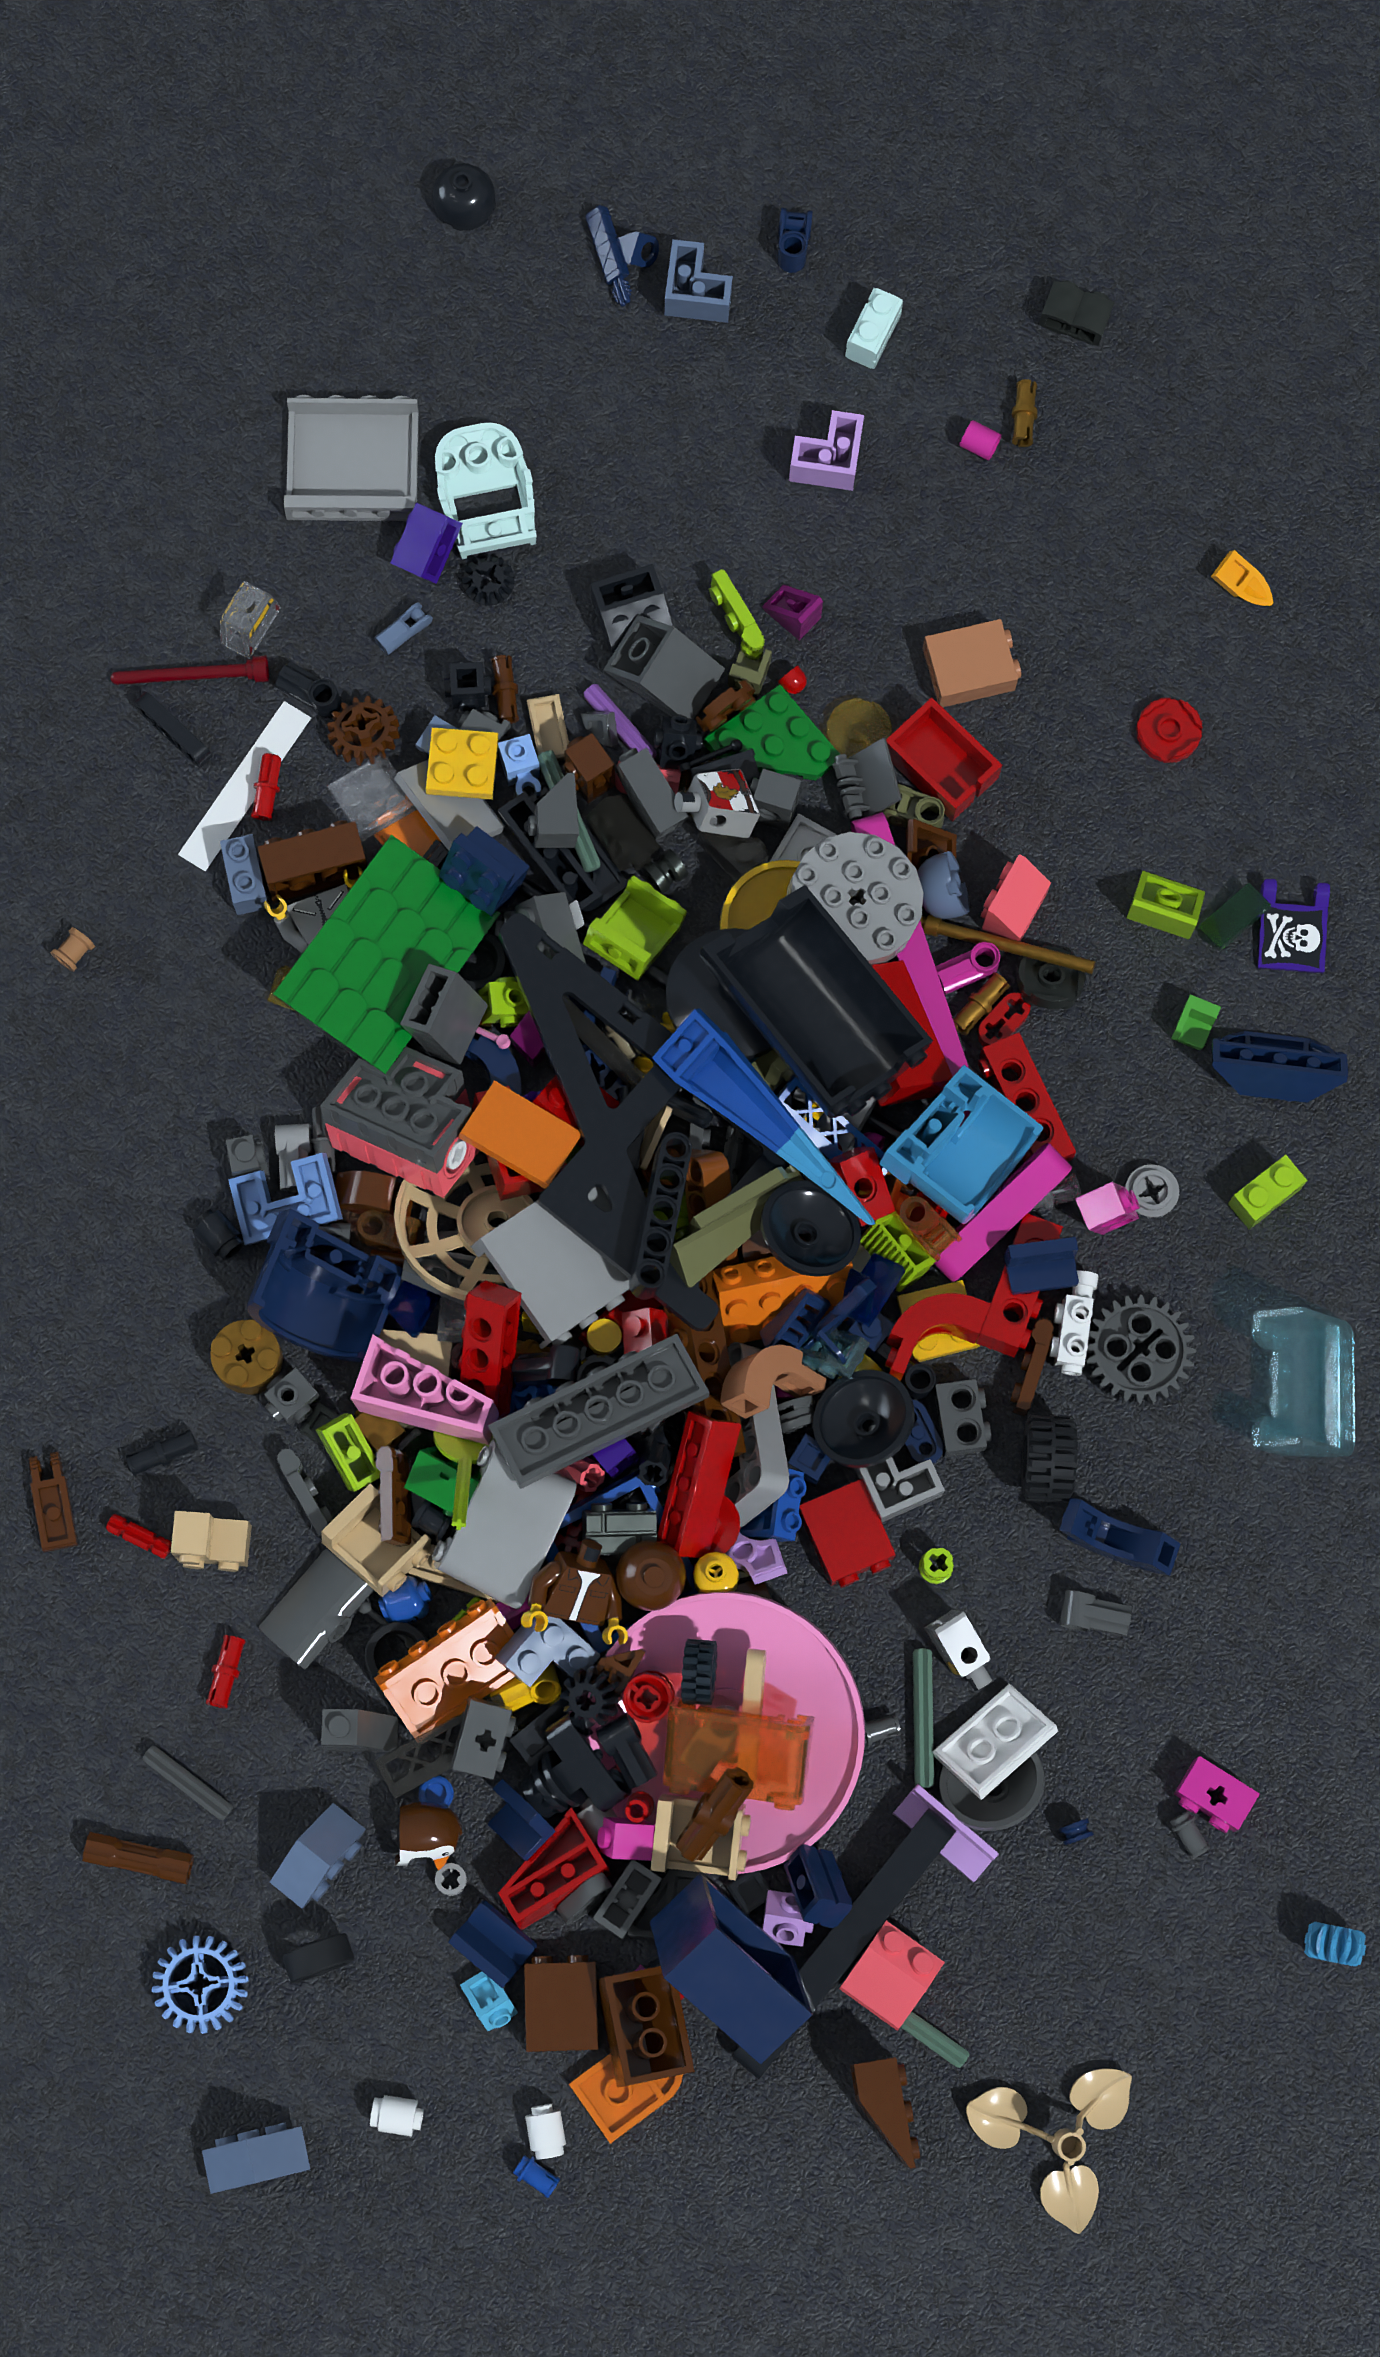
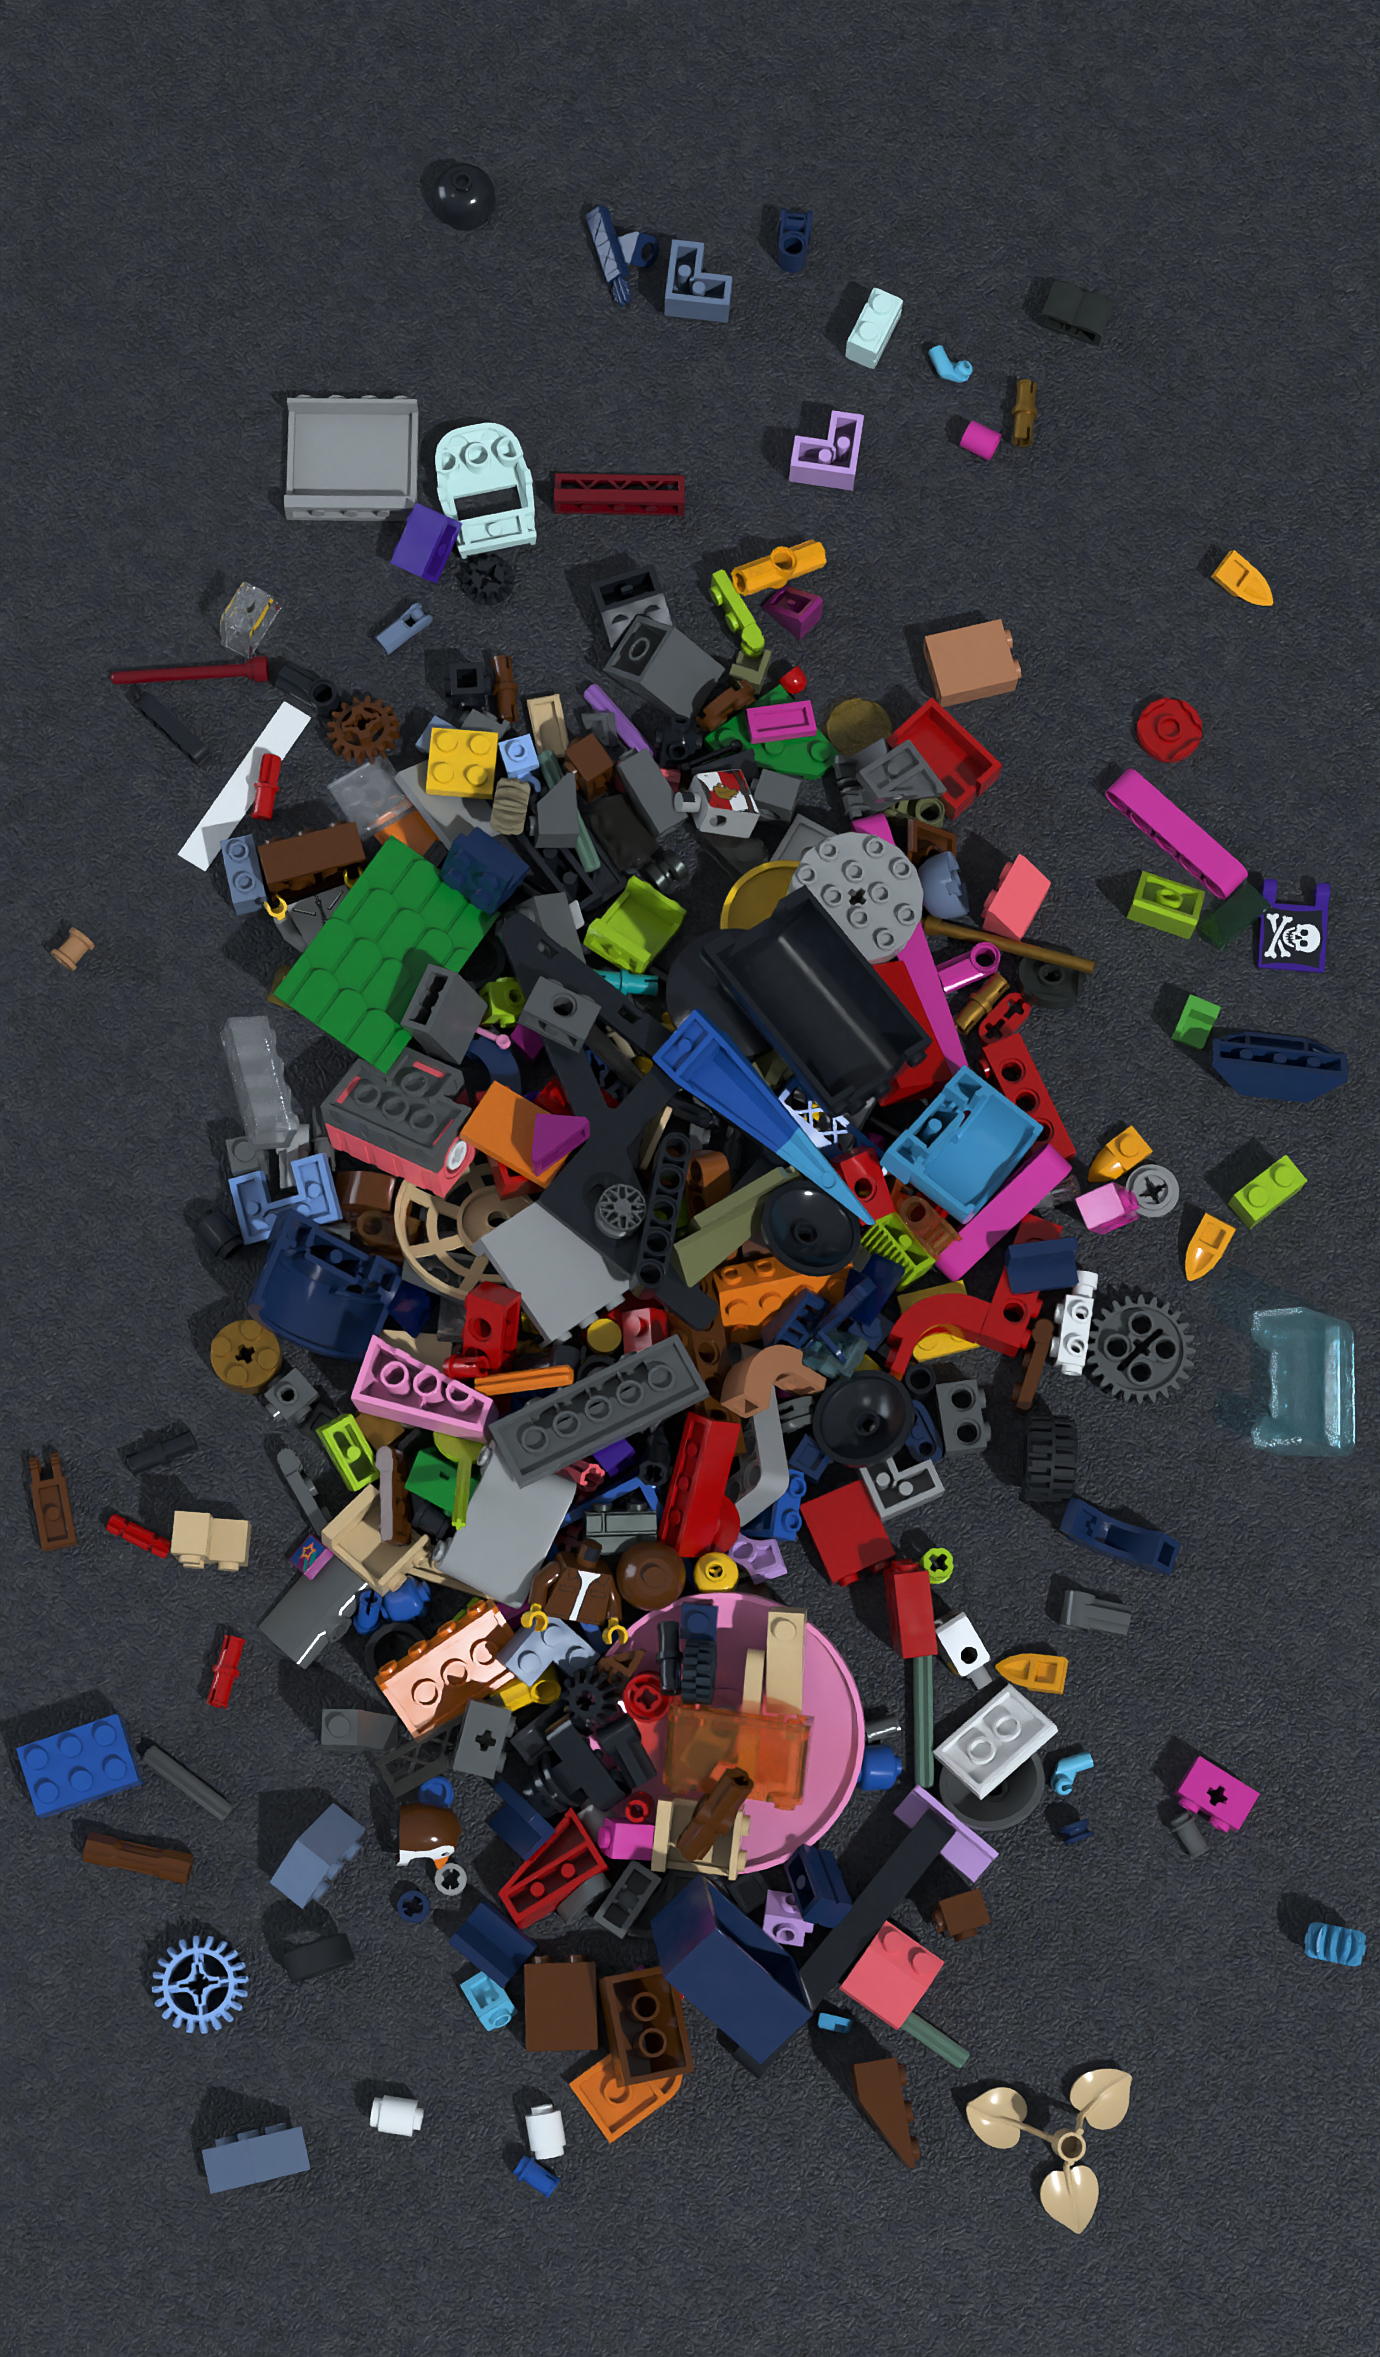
none -> blue brick [16,1713,144,1819]
none -> clear brick [220,1016,299,1150]
none -> tile [288,1534,334,1580]
none -> blue pin [353,1590,382,1636]
none -> dark blue bush [397,1890,431,1923]
none -> red pin [443,1354,490,1381]
none -> orange axle [474,1364,574,1396]
none -> dark tan gear [490,778,531,835]
none -> dark grey brick [517,976,602,1053]
none -> magenta slope [531,1113,590,1177]
none -> dark red fence [554,473,685,516]
none -> teal pin [593,969,658,997]
none -> dark grey wheel [594,1184,647,1239]
none -> black pin [655,1621,684,1696]
none -> dark blue plate [679,1602,719,1641]
none -> light orange piece [731,539,827,596]
none -> dark pink tile [745,700,817,744]
none -> tan slope [766,1606,807,1715]
none -> dark azure tile [816,2012,853,2034]
none -> flat silver wing [855,739,947,803]
none -> blue head [856,1744,902,1791]
none -> red brick [883,1558,938,1659]
none -> medium azure arm [928,345,973,383]
none -> reddish brown brick [930,1888,991,1942]
none -> light orange plate [995,1653,1068,1694]
none -> medium azure arm [1050,1750,1094,1795]
none -> light orange plate [1087,1125,1153,1183]
none -> dark pink beam [1105,768,1248,900]
none -> light orange plate [1185,1212,1237,1281]

